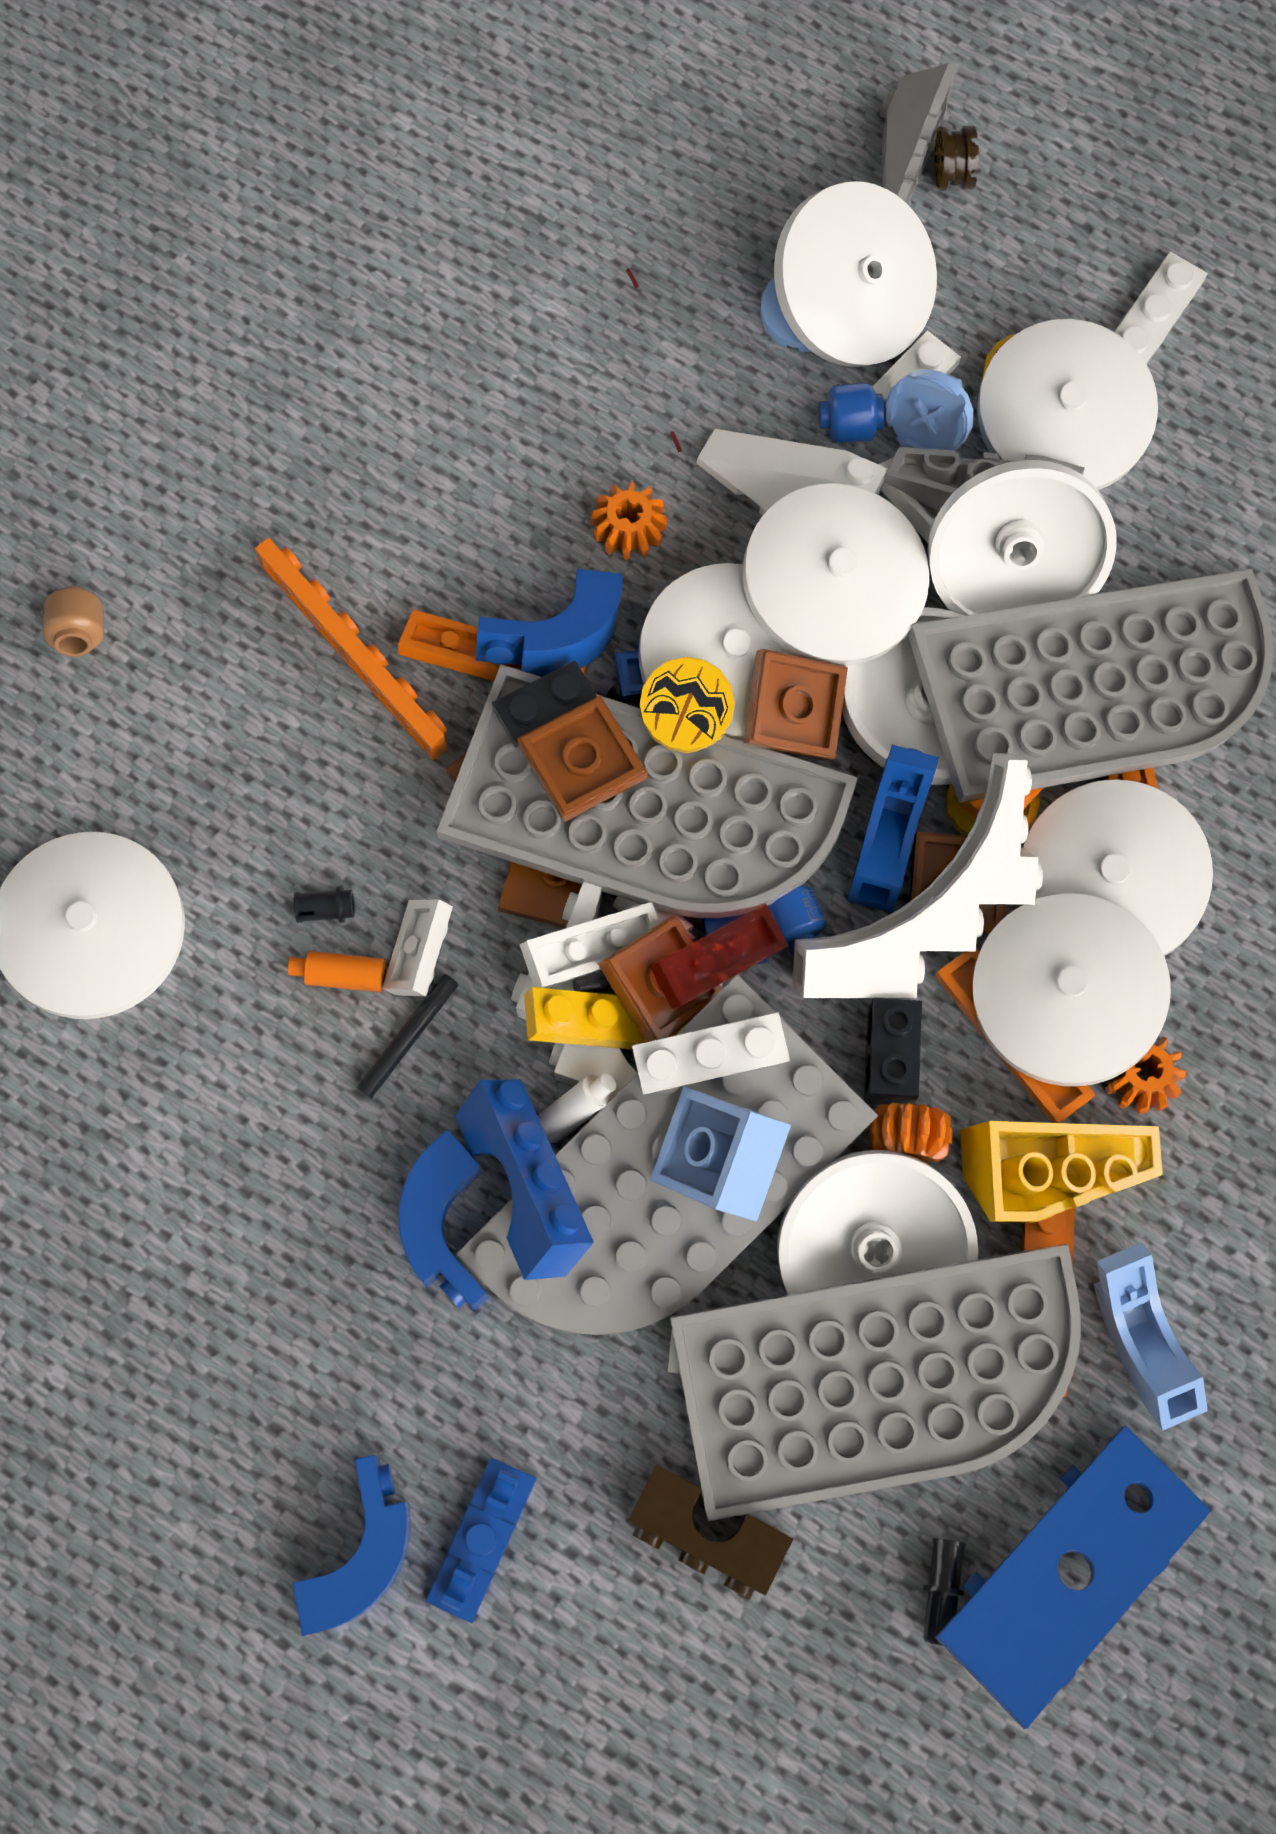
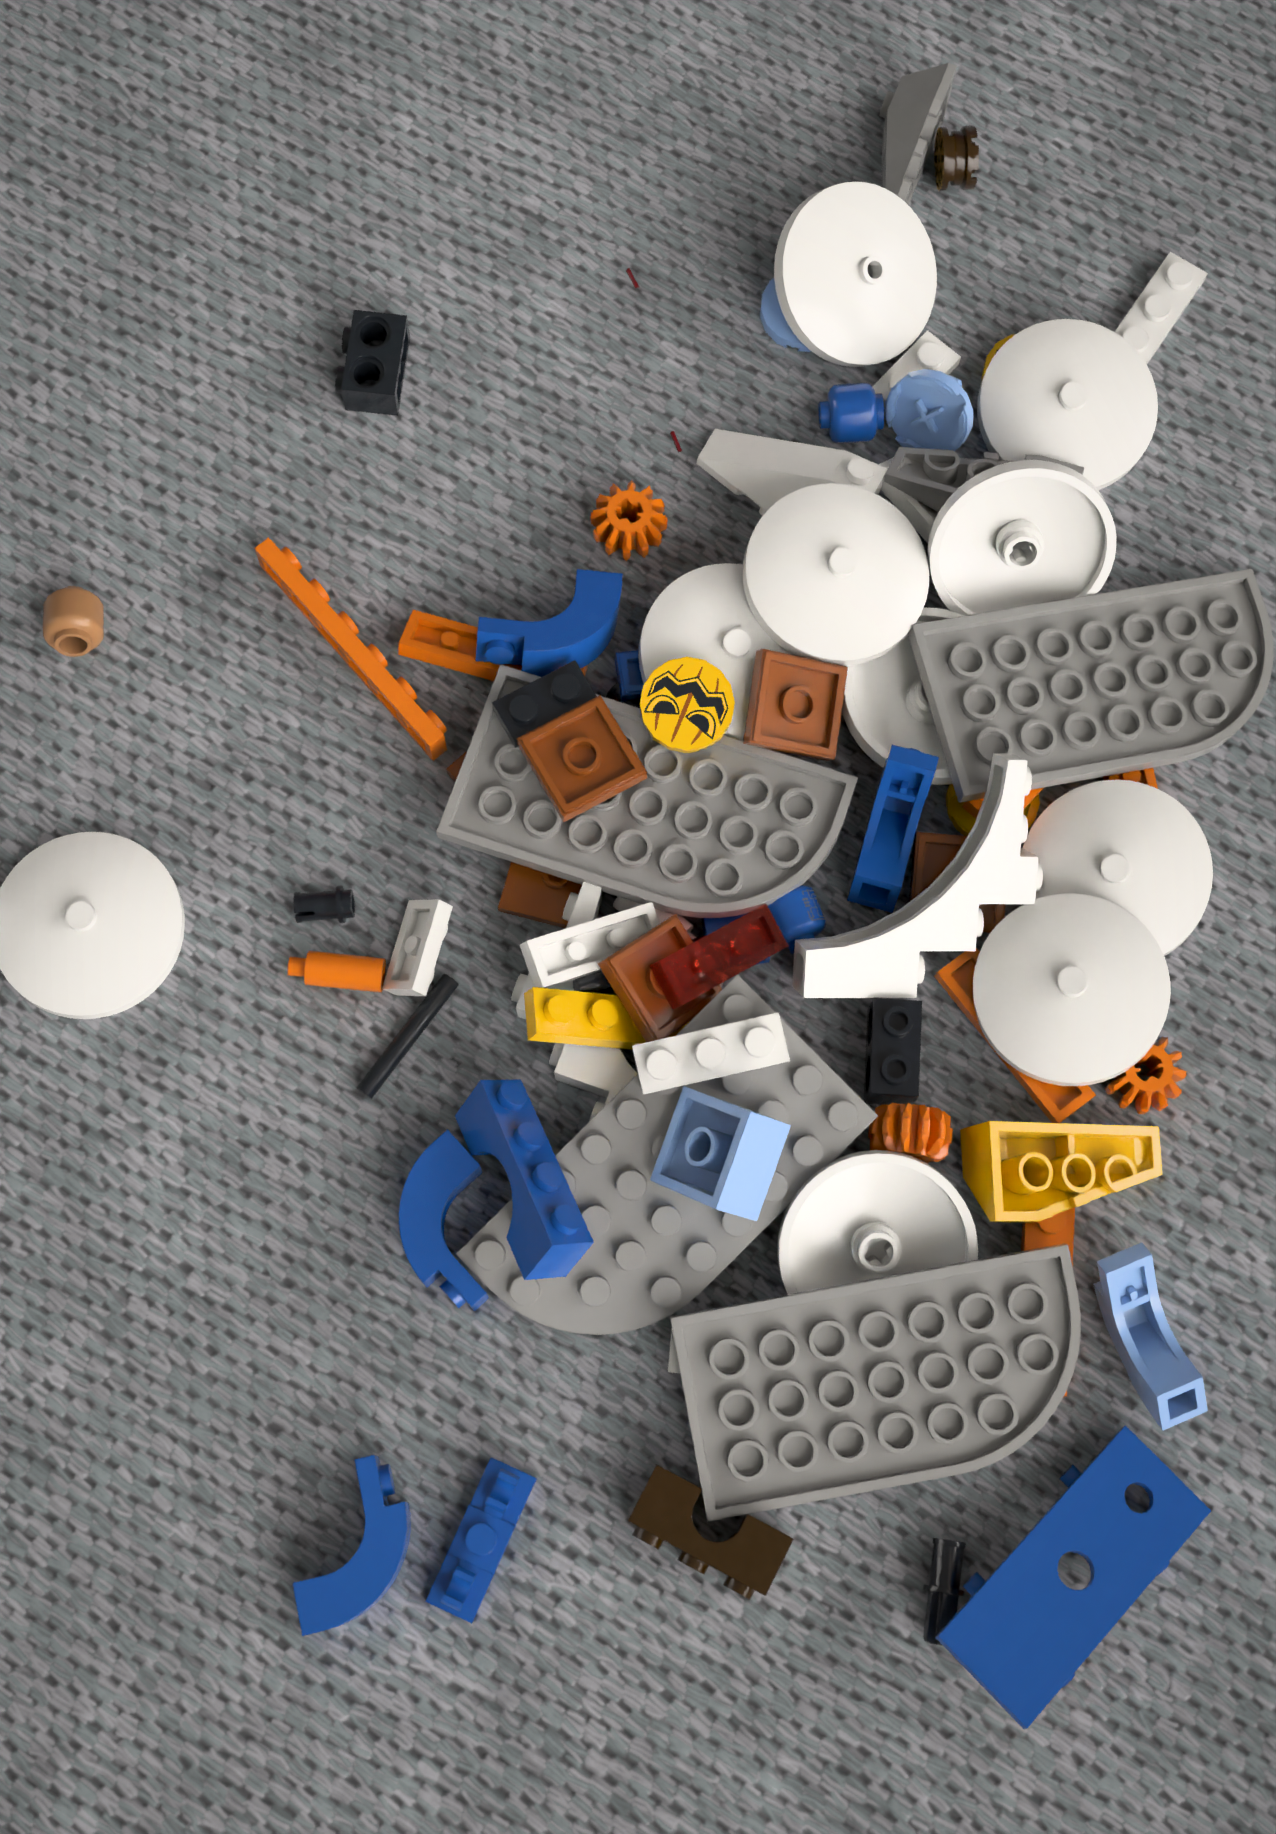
white cylinder [538,1073,616,1143] -> none
none -> black brick [335,310,410,416]

